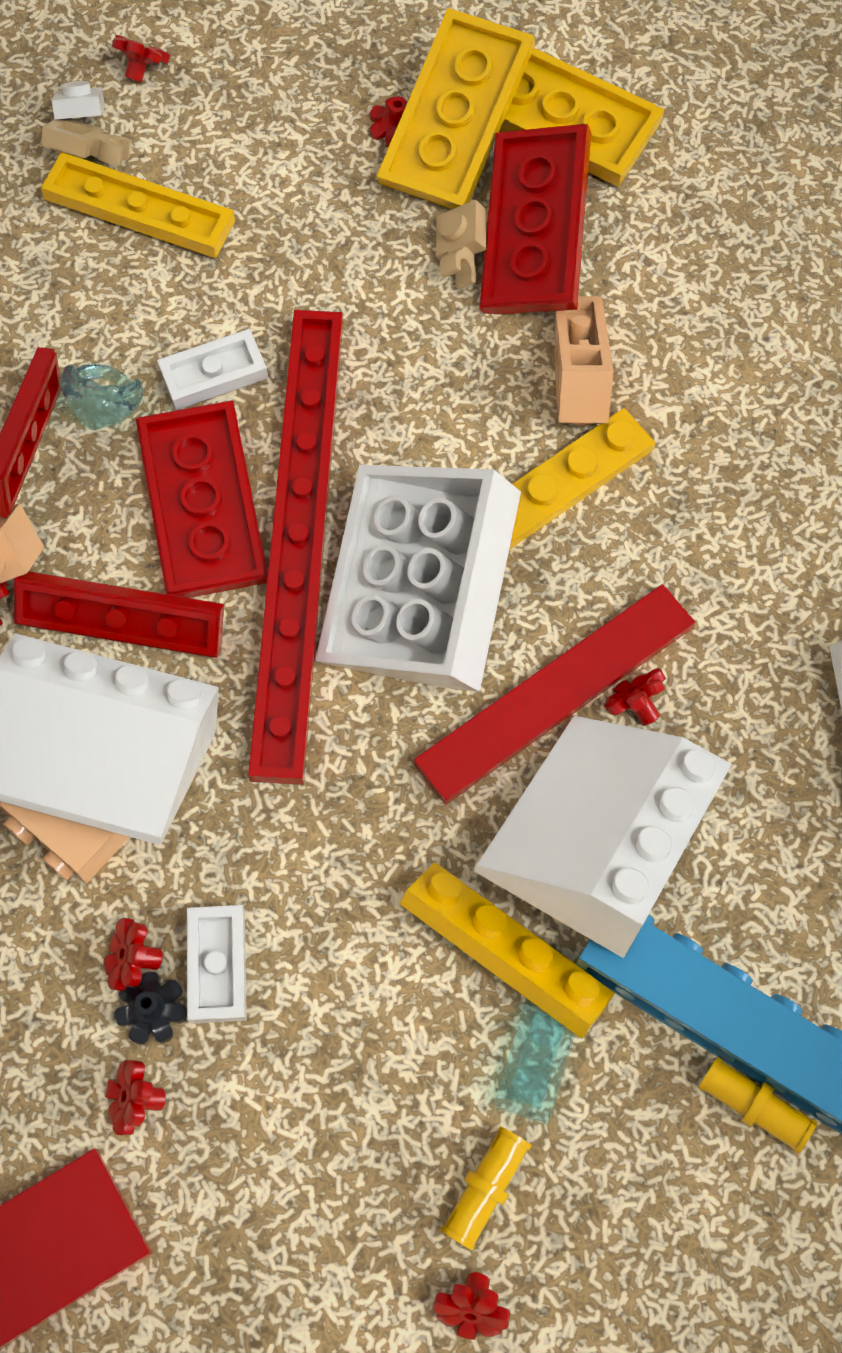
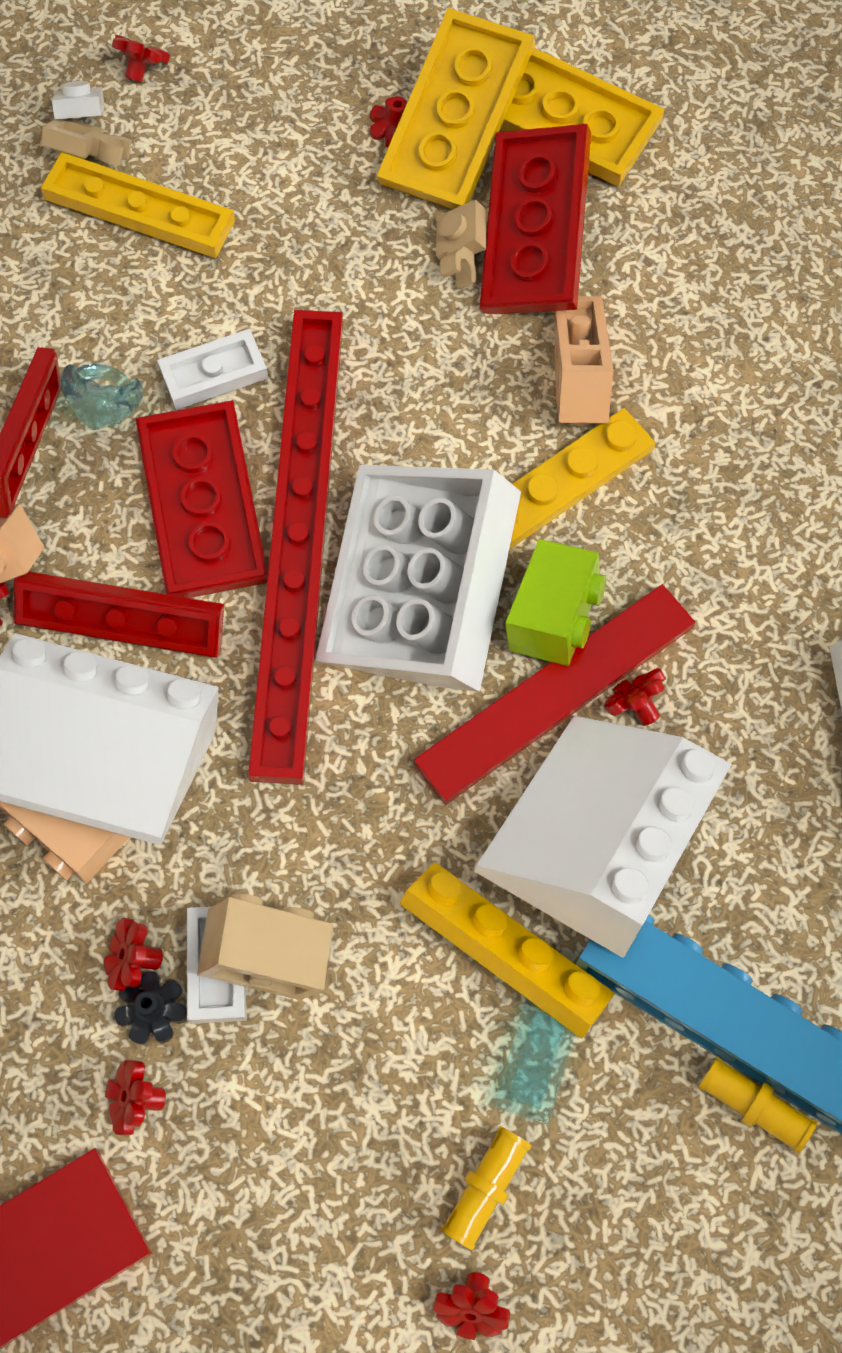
none -> tan brick [197,893,333,1000]
none -> lime brick [505,539,607,666]

